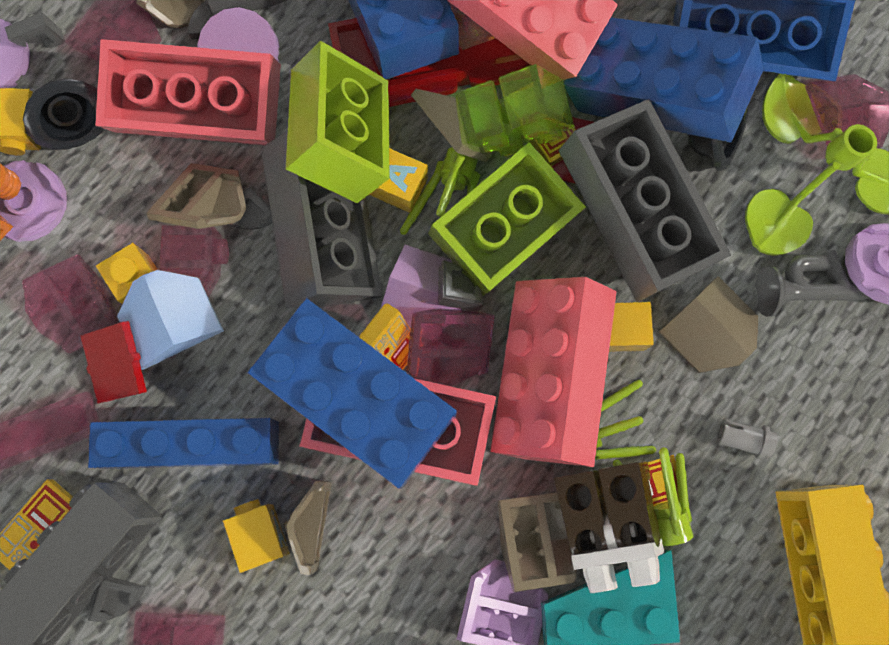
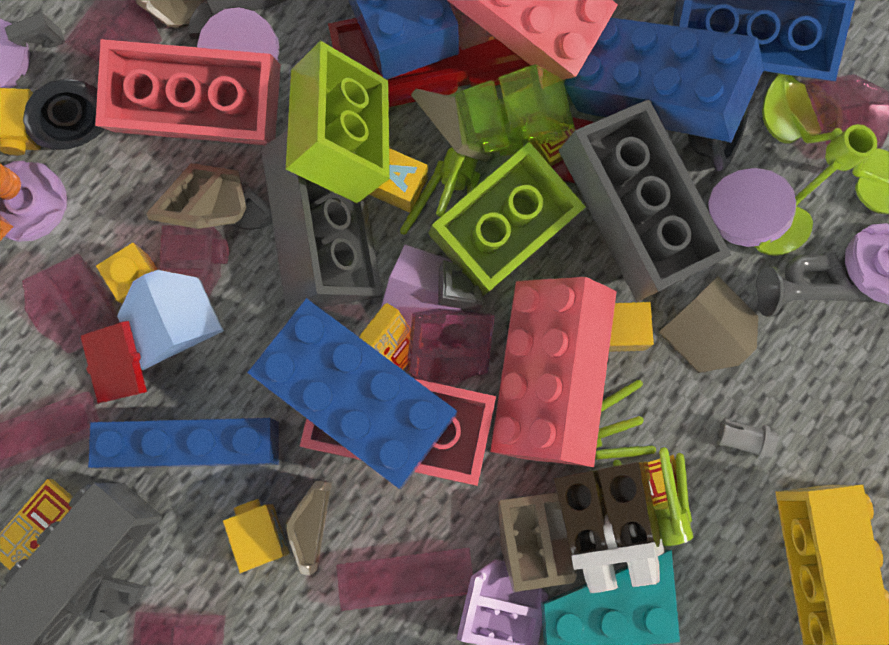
none -> clear pink plate [336,547,473,611]
none -> lavender tile [708,168,796,247]

